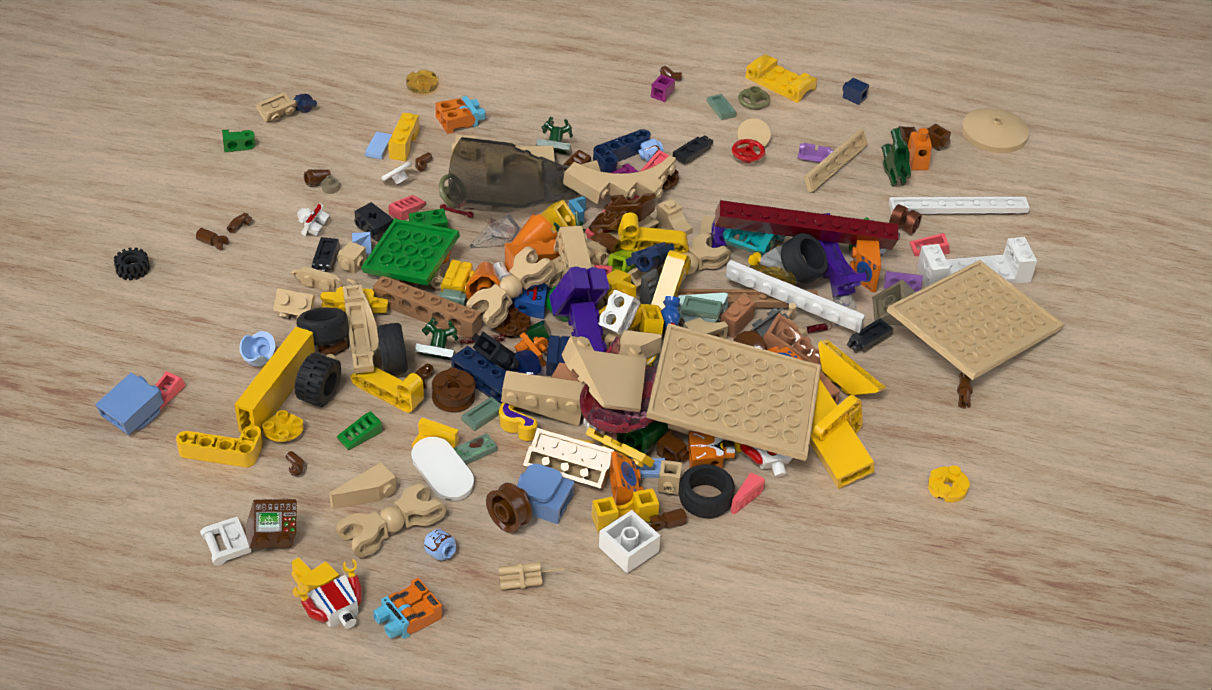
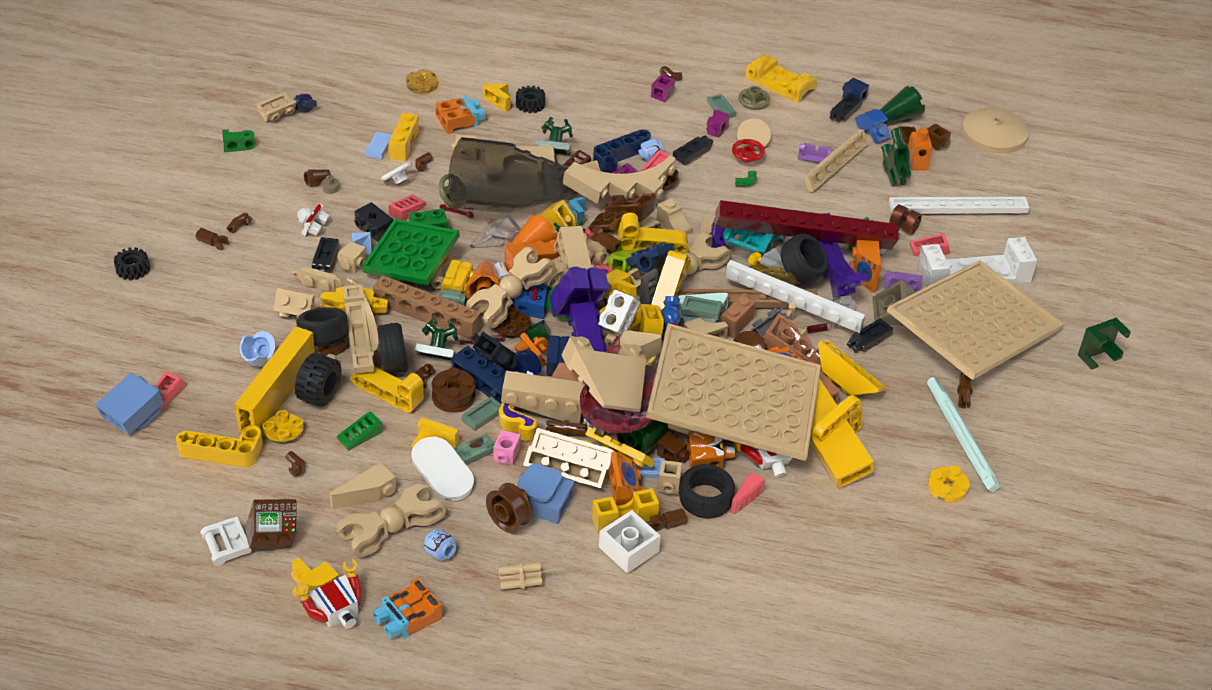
none -> yellow slope [483,83,510,112]
none -> bright pink brick [494,430,521,465]
none -> black tyre [516,85,545,114]
none -> reddish brown pin [546,420,587,436]
none -> magenta brick [706,109,730,138]
none -> green arm [735,171,758,186]
none -> black hinge [829,93,863,123]
none -> blue brick [855,109,891,144]
none -> dark green cone [880,85,925,124]
none -> light aqua piece [927,377,1001,493]
none -> dark green panel [1078,317,1131,370]

